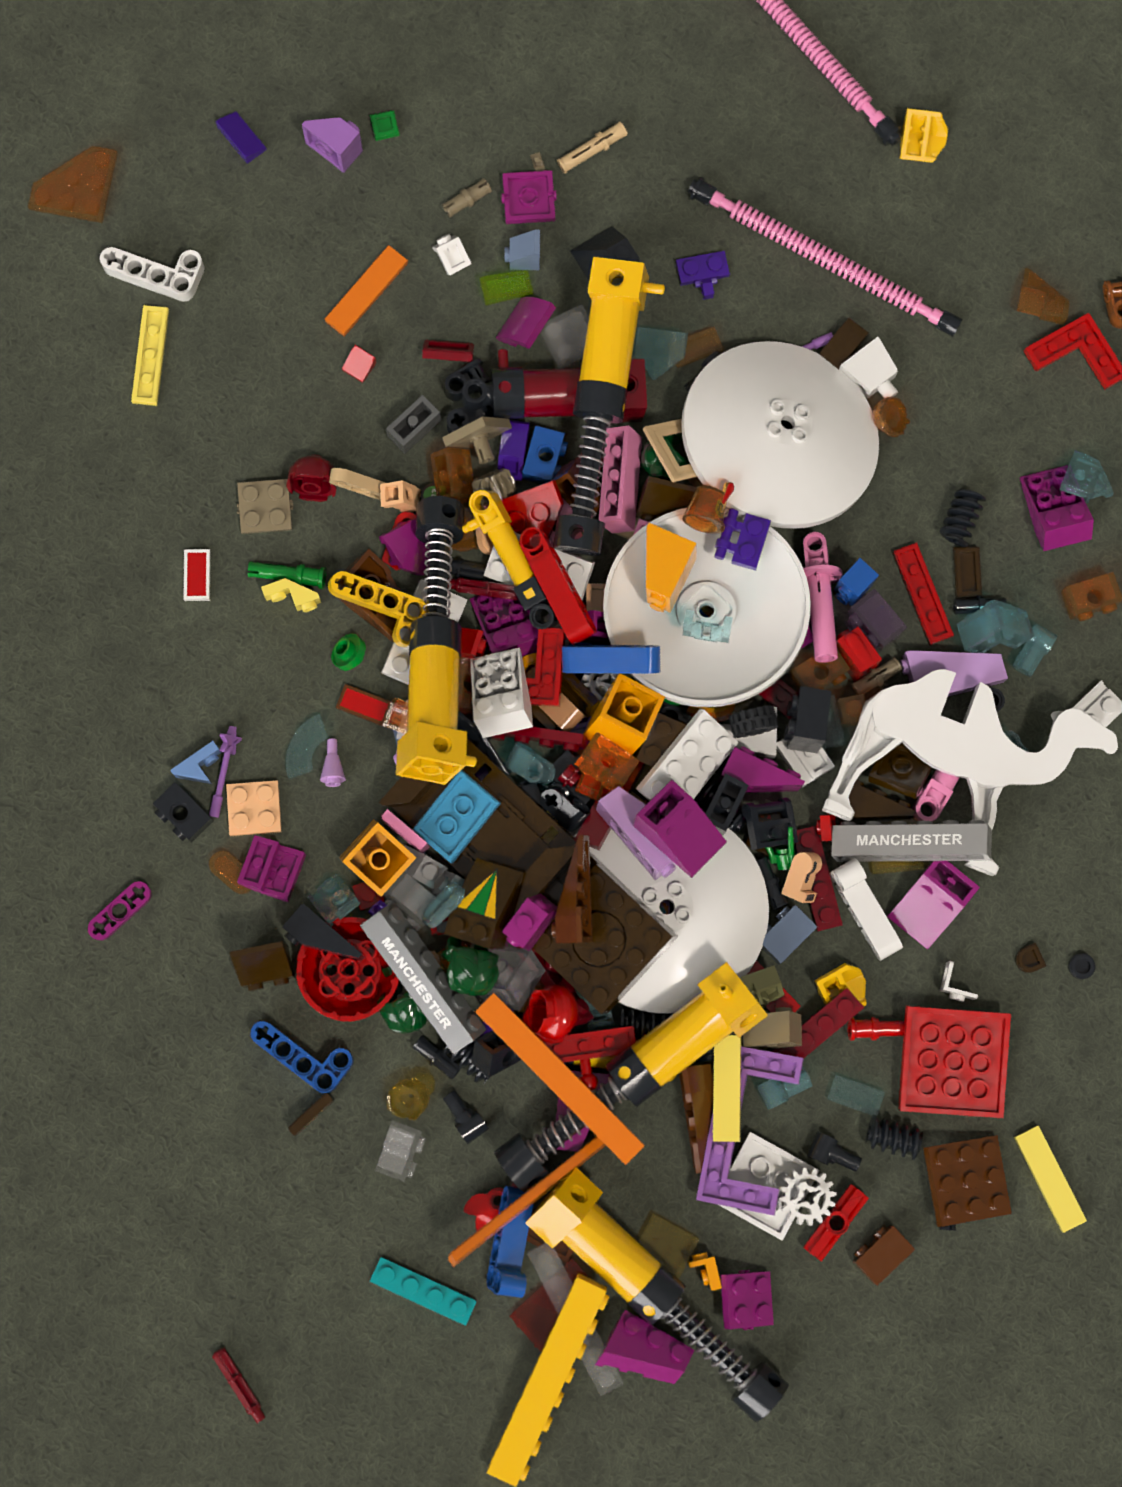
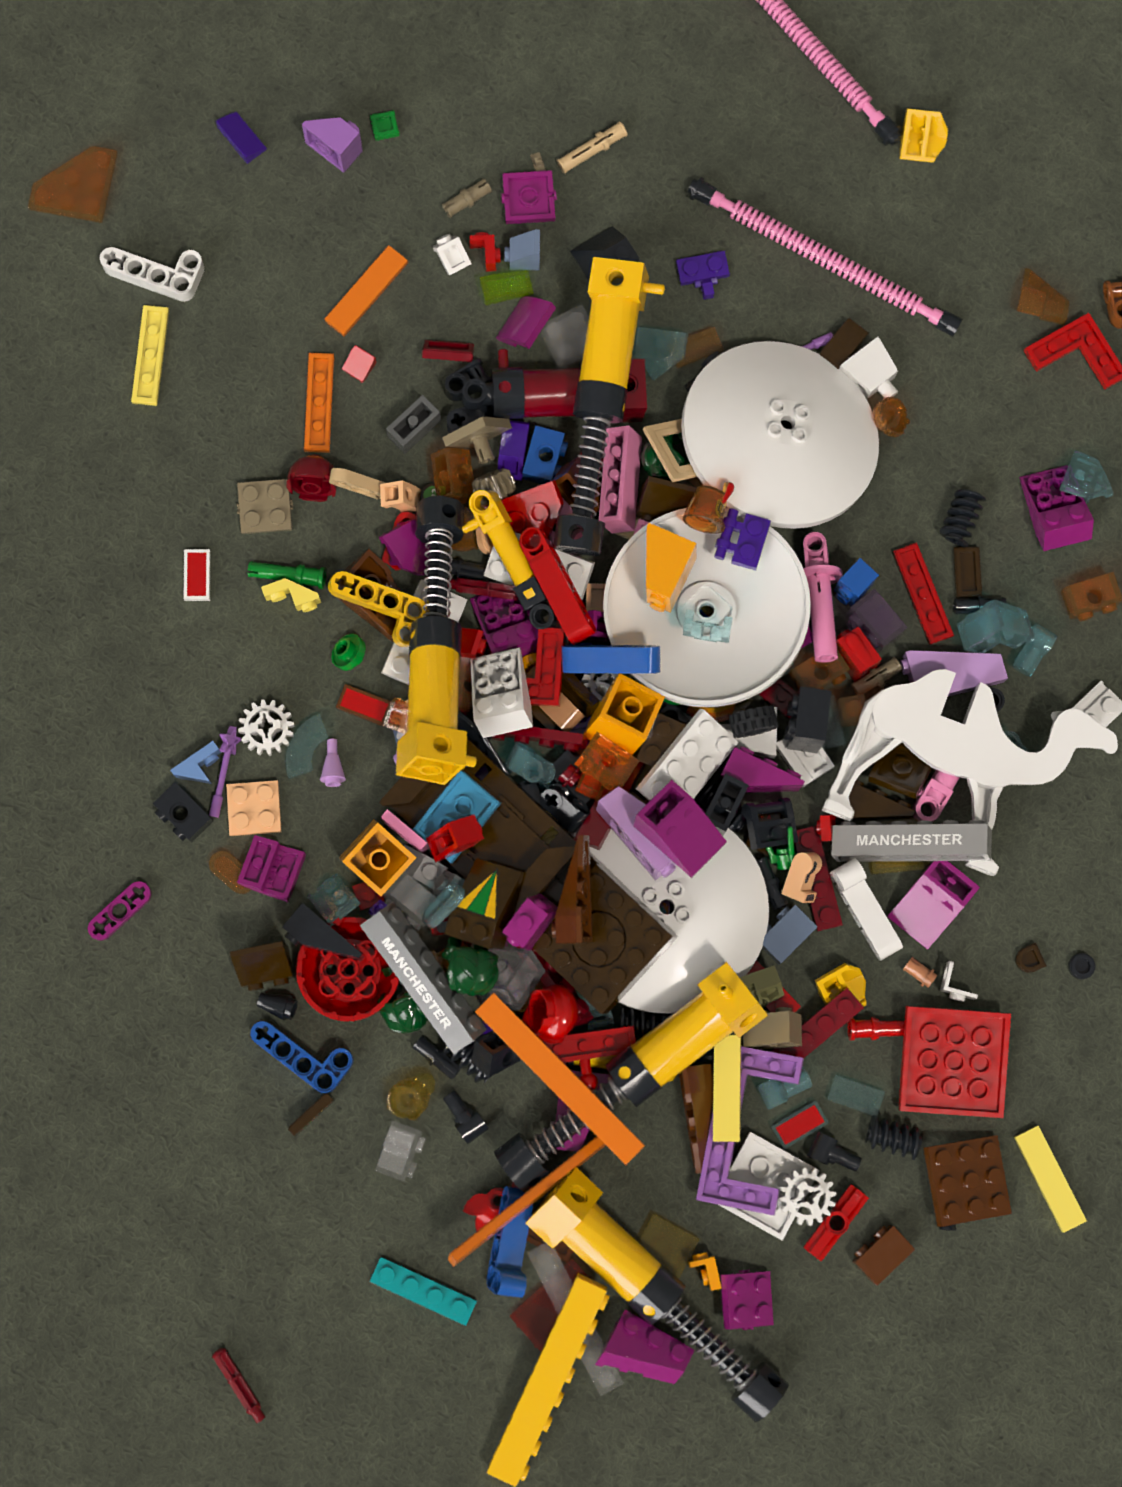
none -> white gear [238,699,295,756]
none -> black cone [257,992,298,1020]
none -> orange tile [304,353,334,453]
none -> red slope [426,814,484,862]
none -> red bracket [469,232,501,272]
none -> red tile [770,1100,829,1150]
none -> nougat pin [903,956,938,988]

